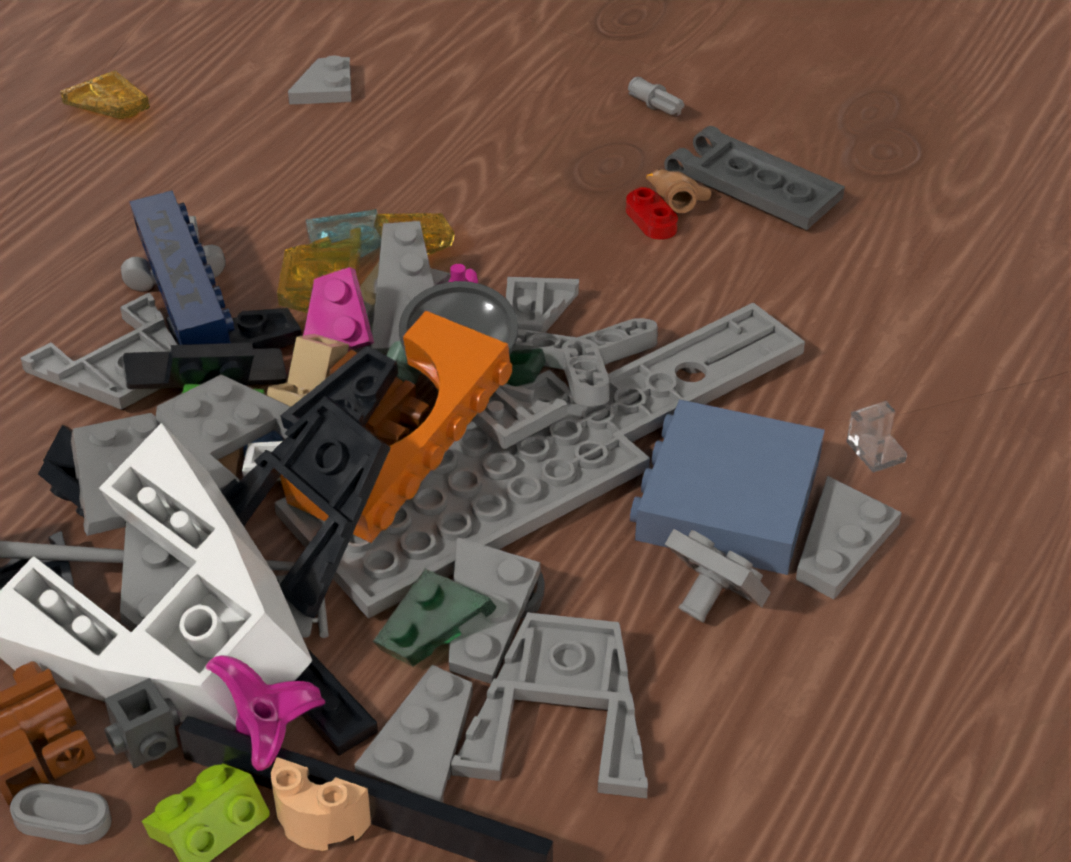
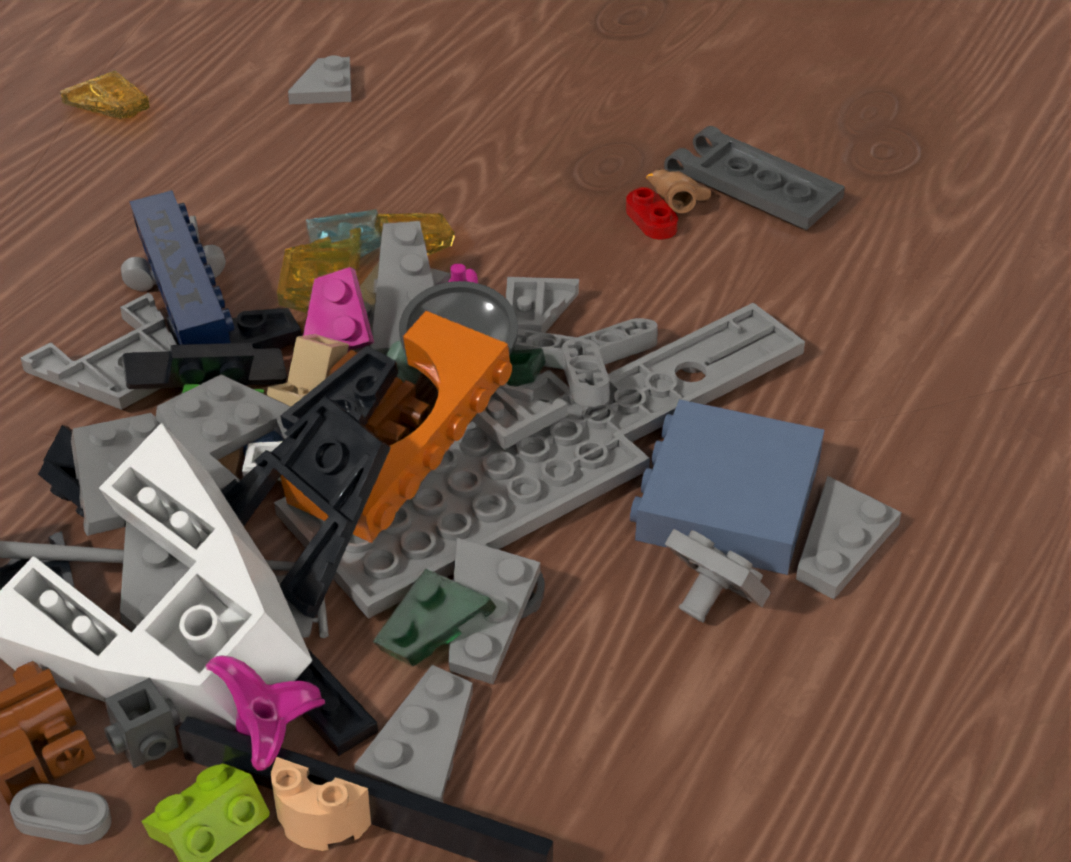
light grey wing [451,612,648,798] -> none
light grey axle [628,76,684,117] -> none
clear panel [846,401,907,473] -> none

